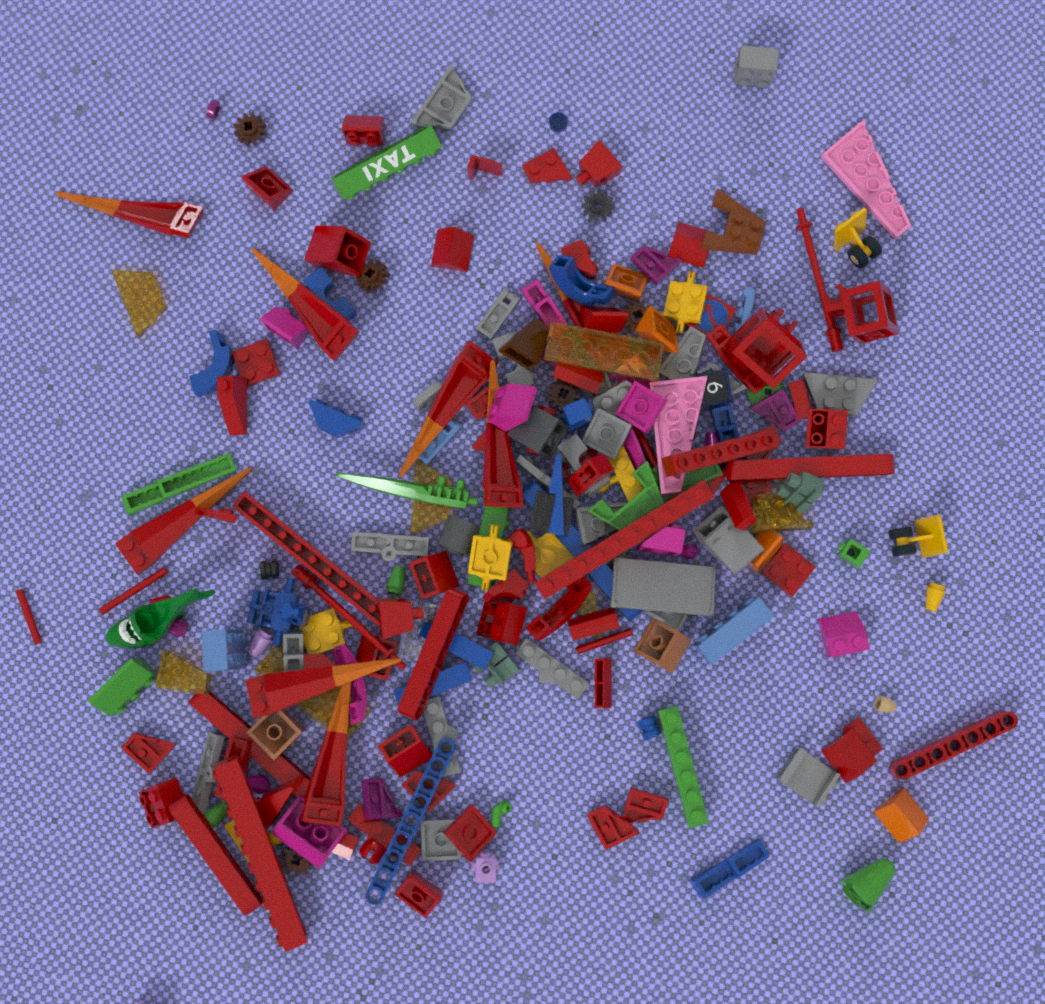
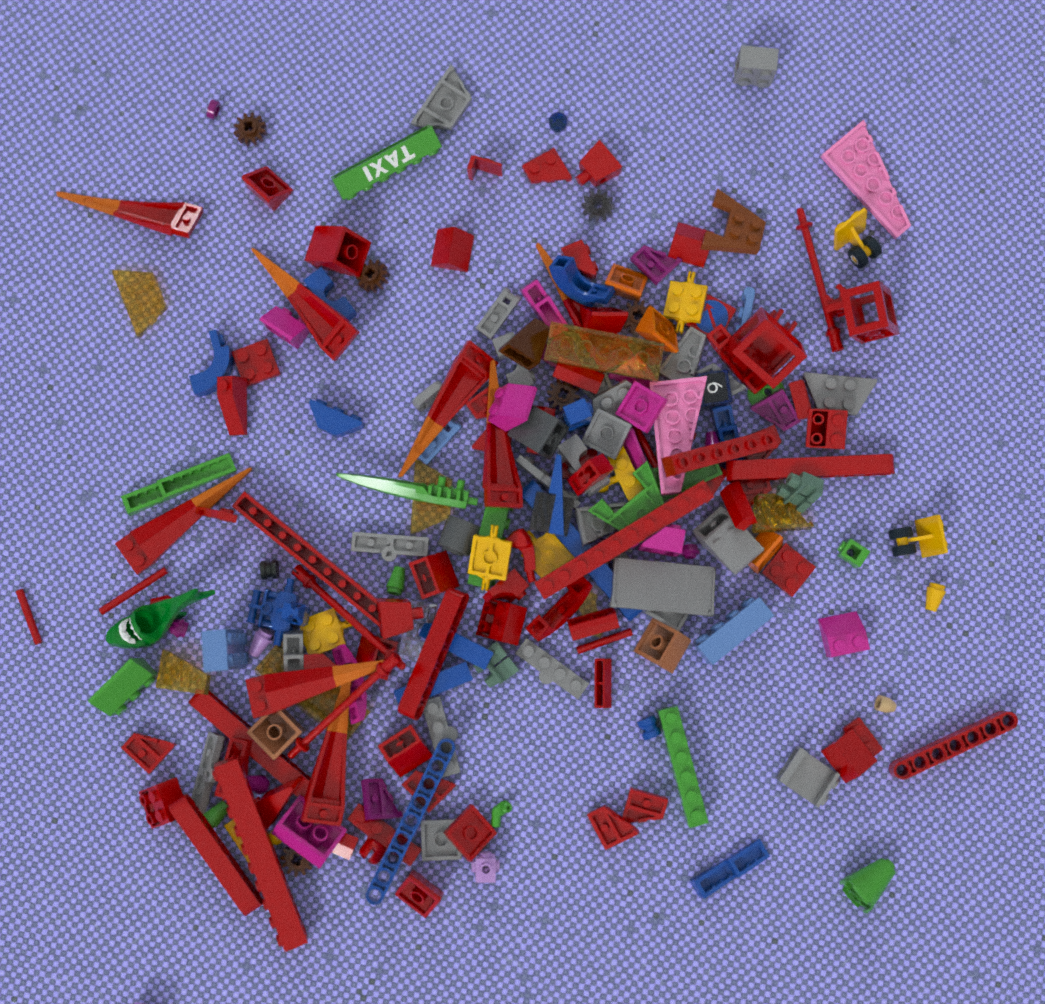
red slope [342,115,385,147] -> none
orange slope [873,787,929,843] -> none
none -> red bar [287,652,402,759]

